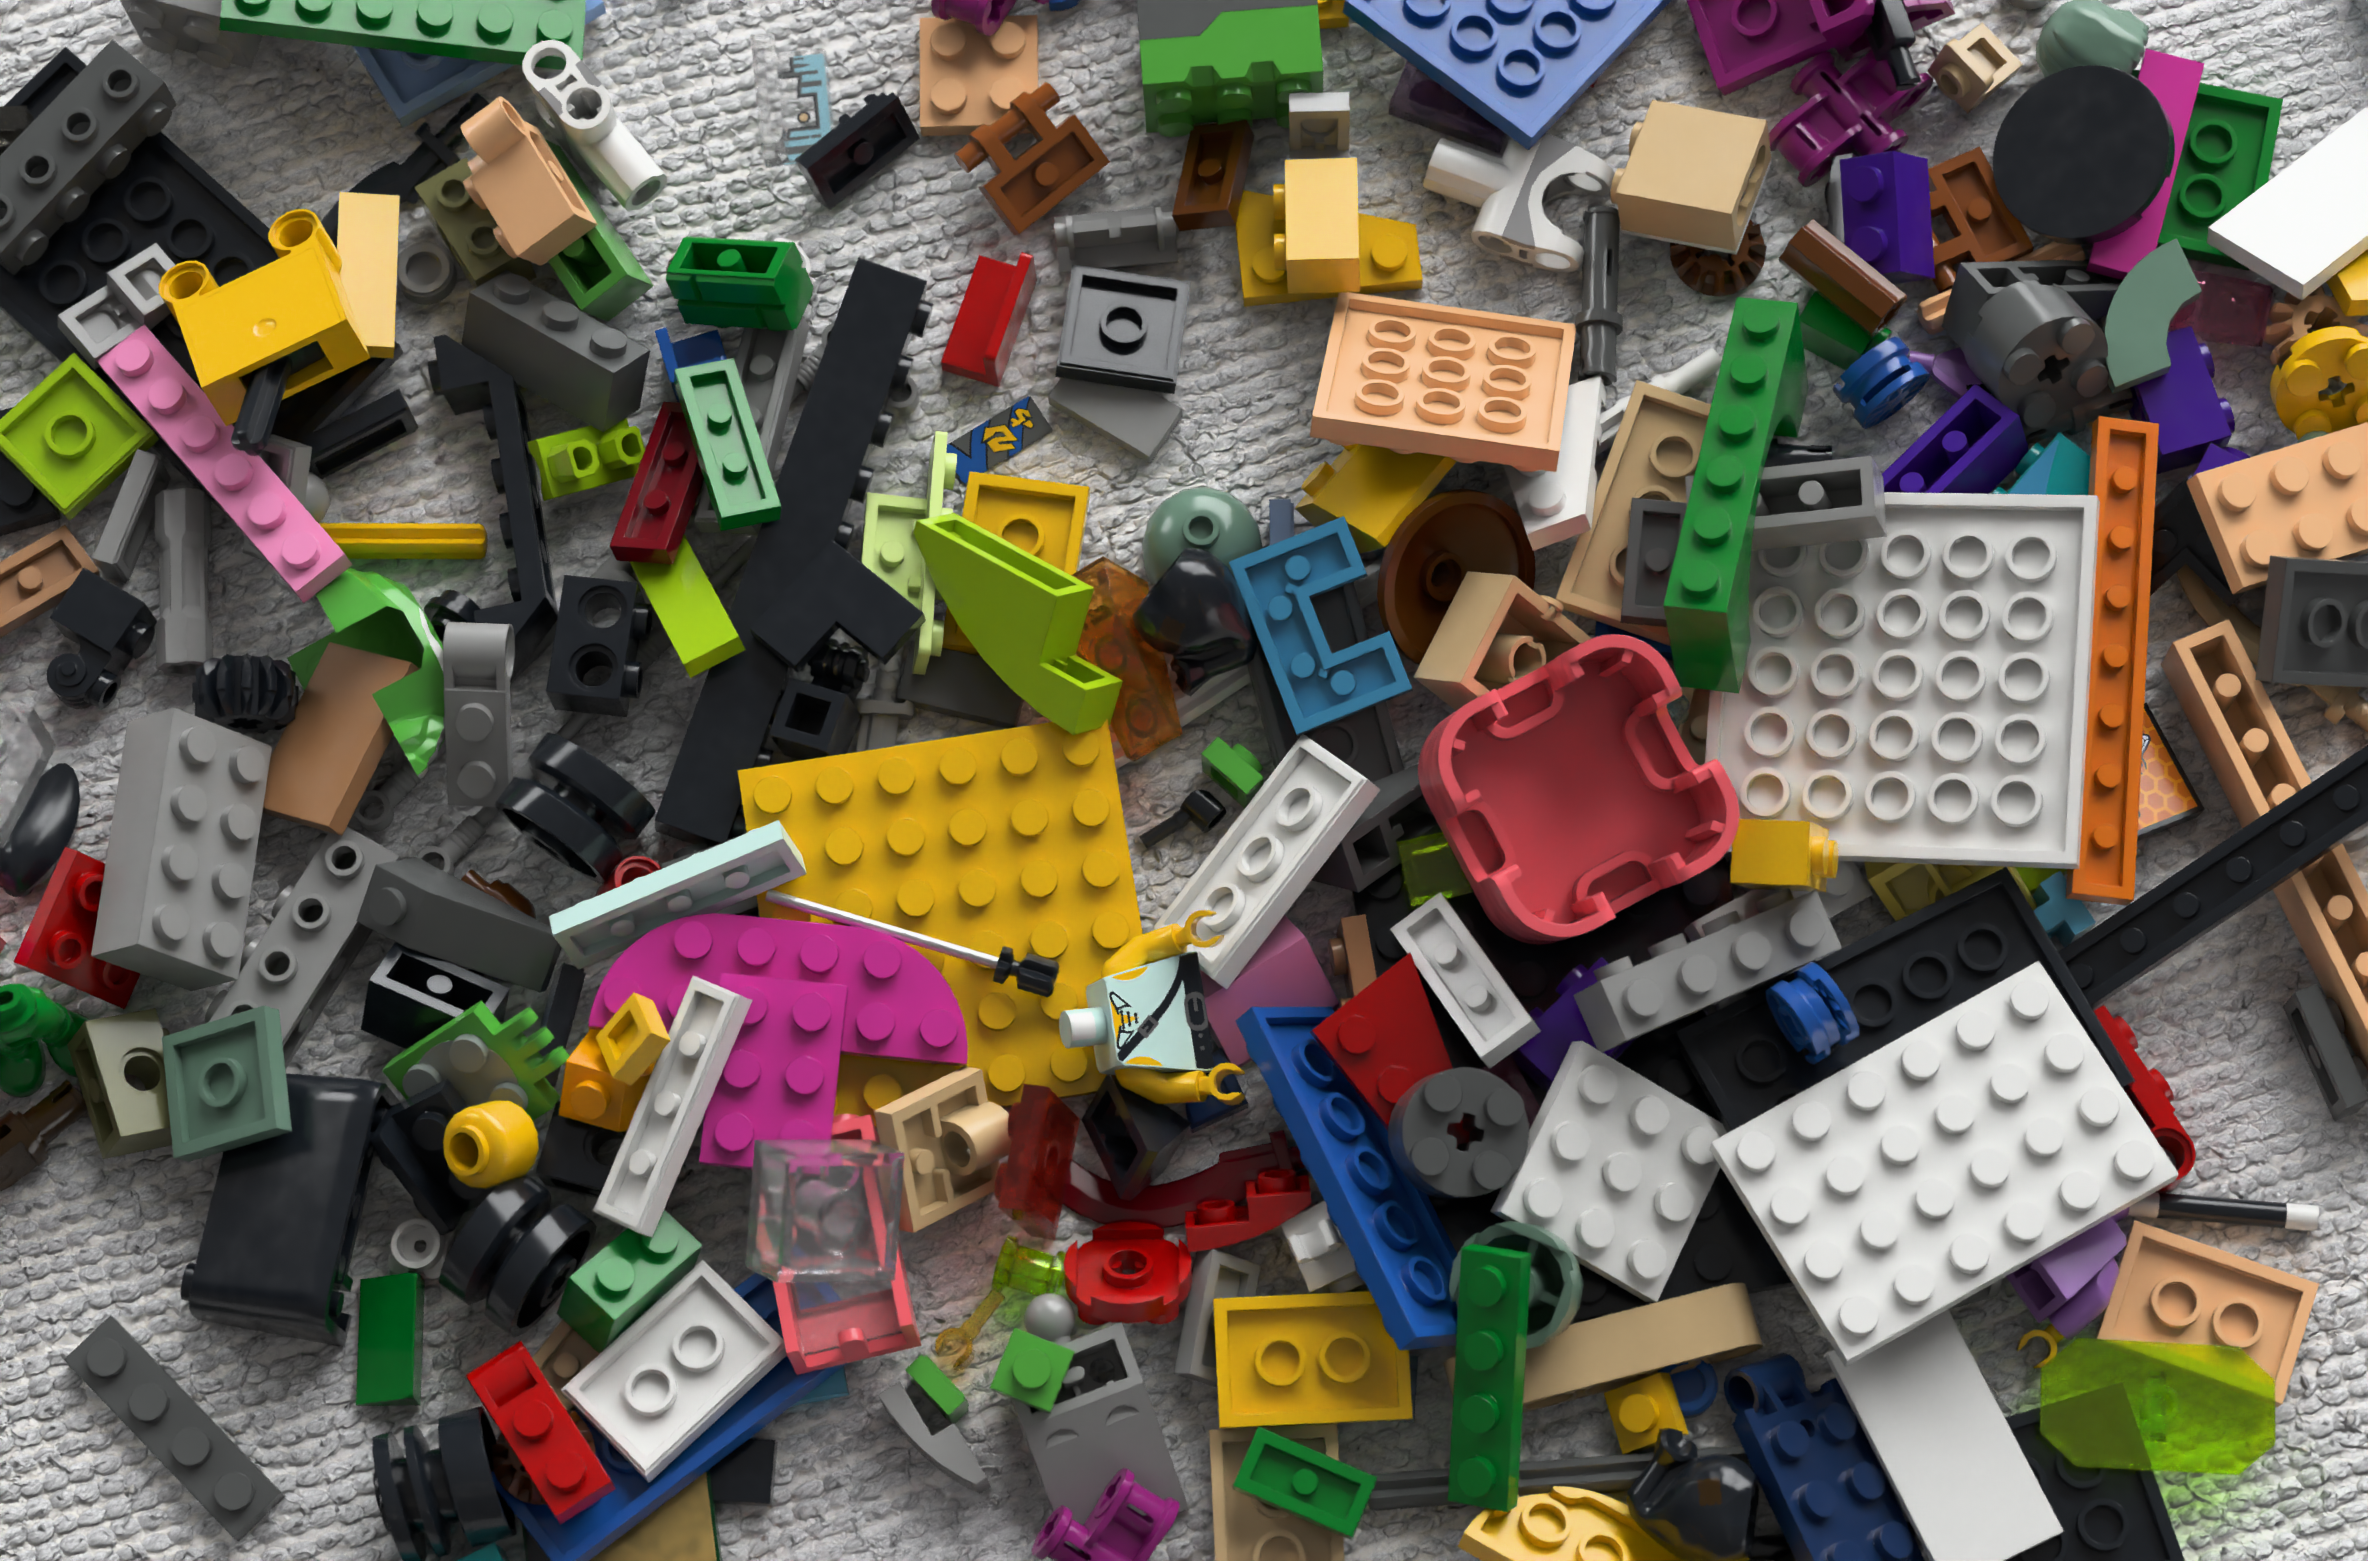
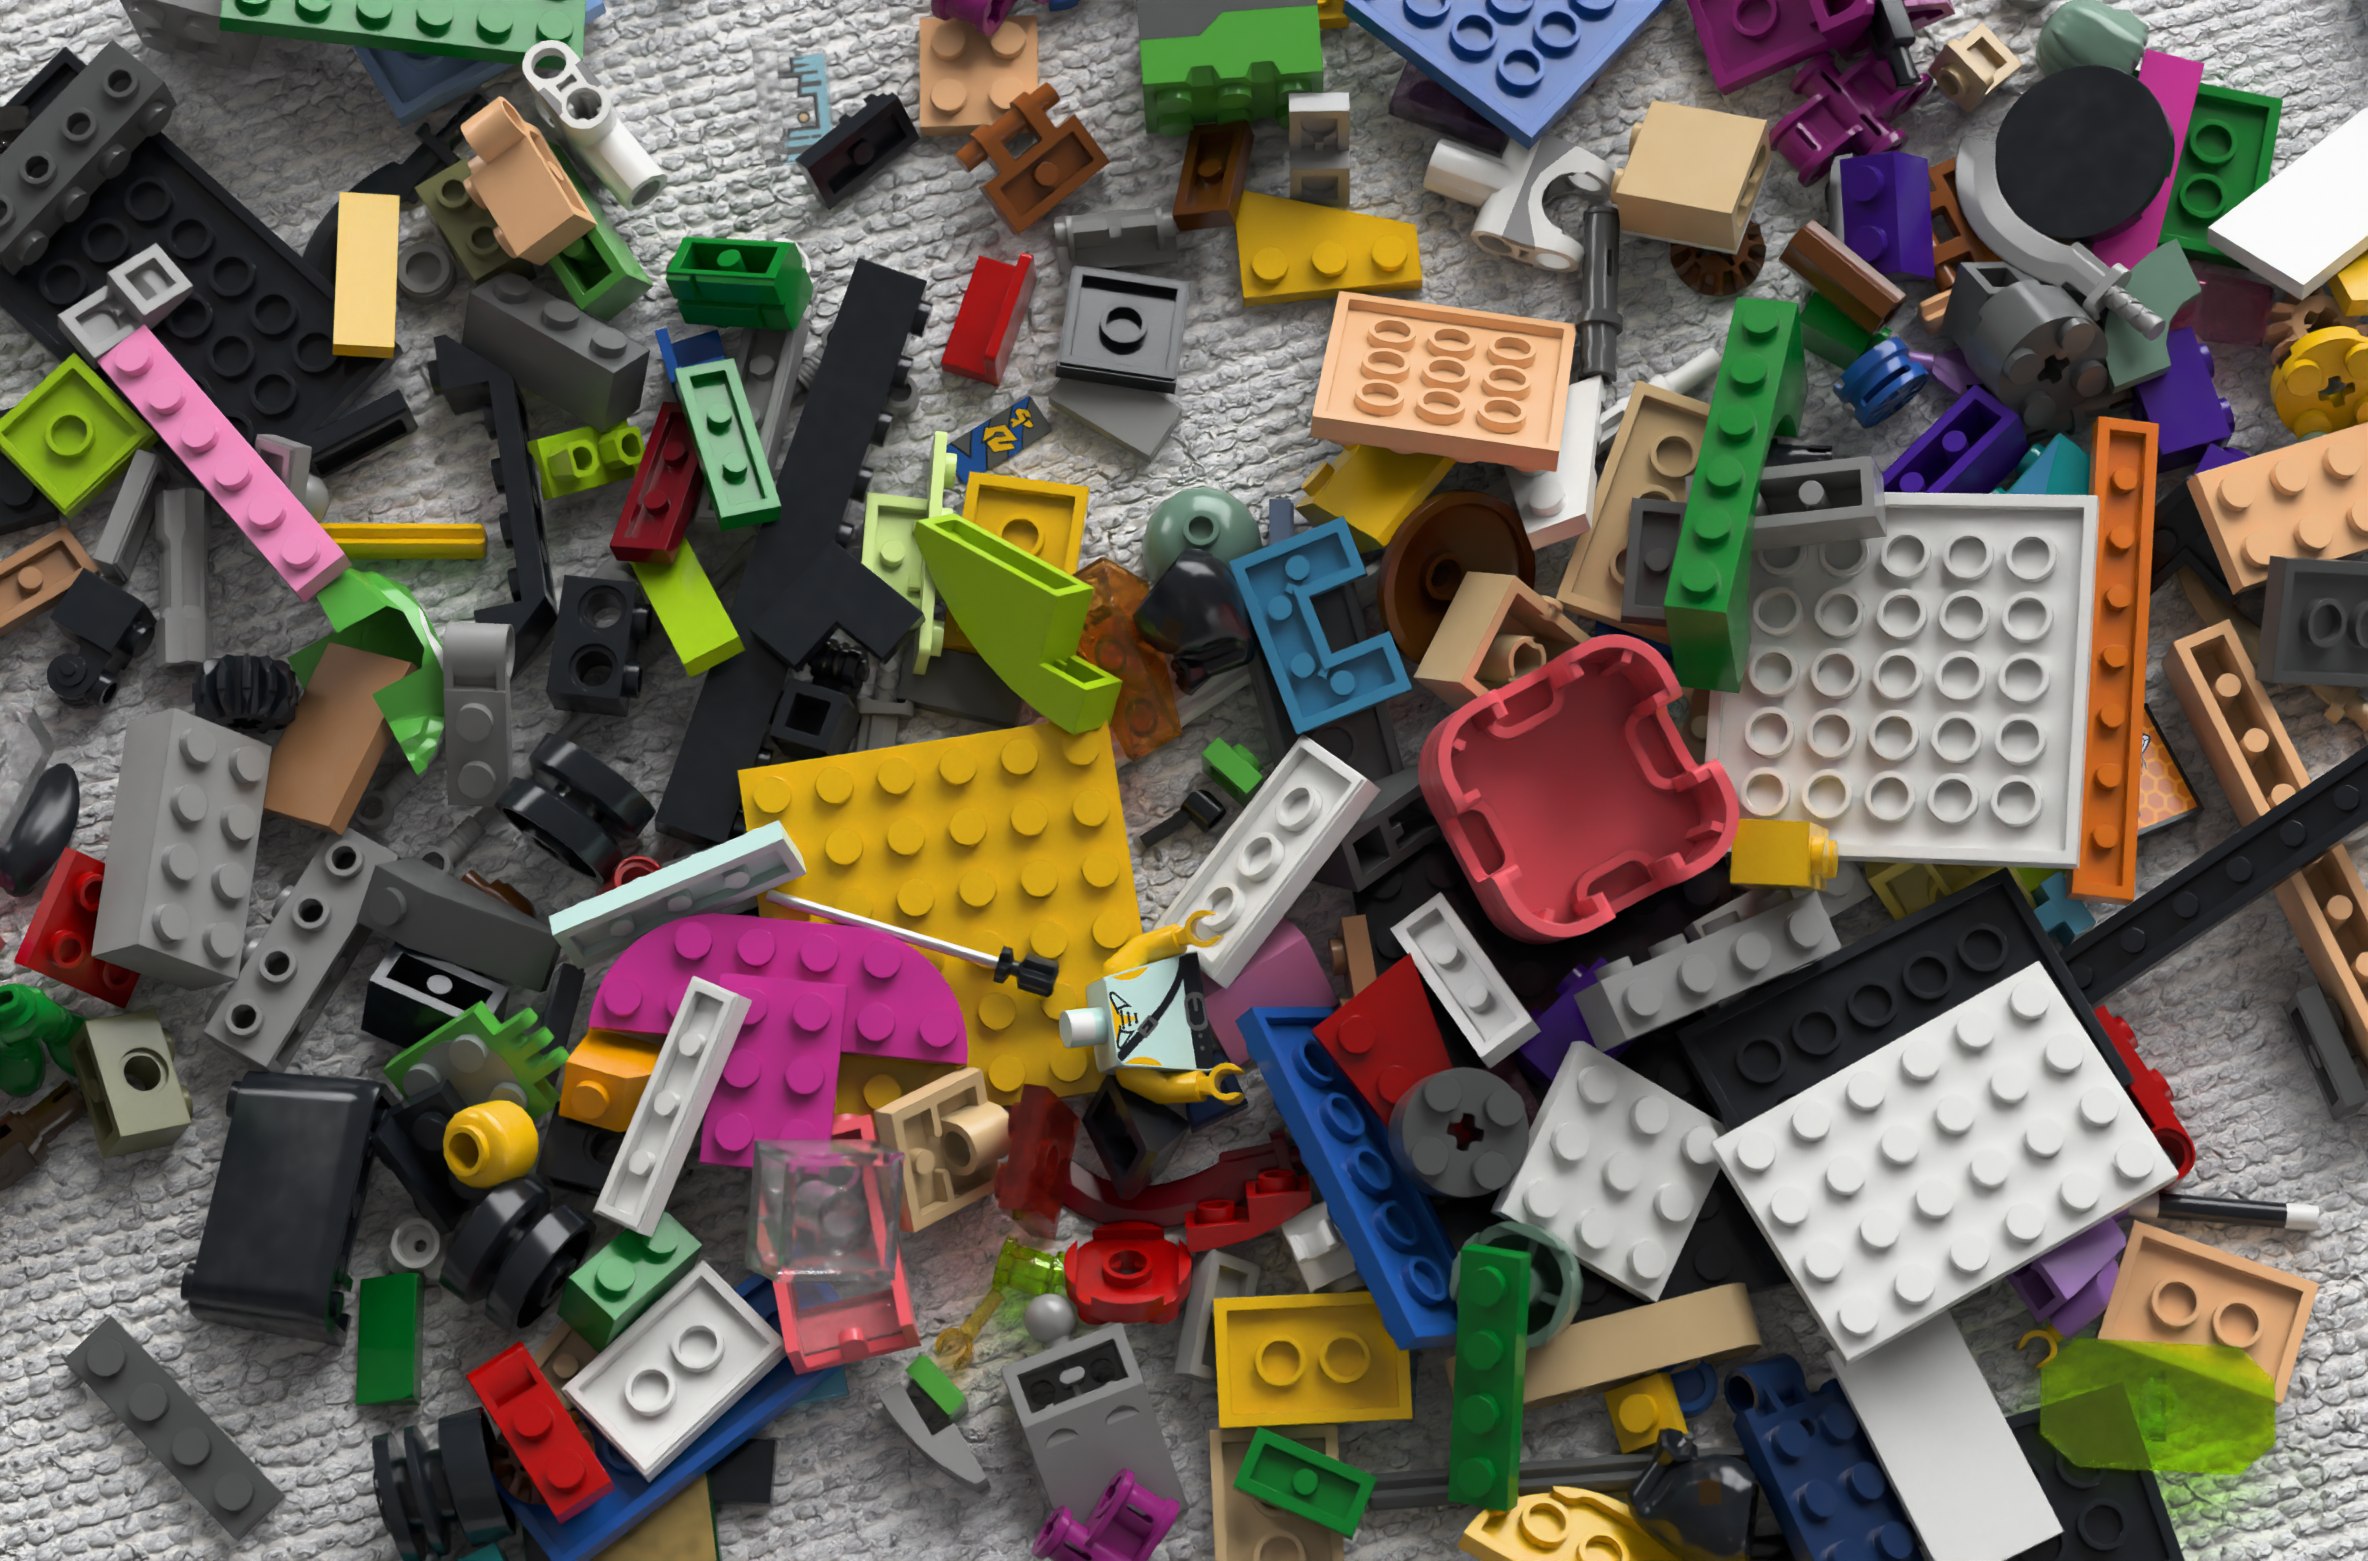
yellow piece [158,209,370,456] -> none
sand green plate [162,1005,292,1162] -> none
black plate [424,590,480,642] -> none
yellow plate [596,992,671,1086] -> none
bright green plate [990,1327,1075,1414] -> none
yellow brick [1273,158,1360,294] -> none
clear neon green tile [1396,832,1472,906] -> none
blue wheel [1766,962,1859,1065] -> none
none -> light grey sword [1955,135,2166,341]

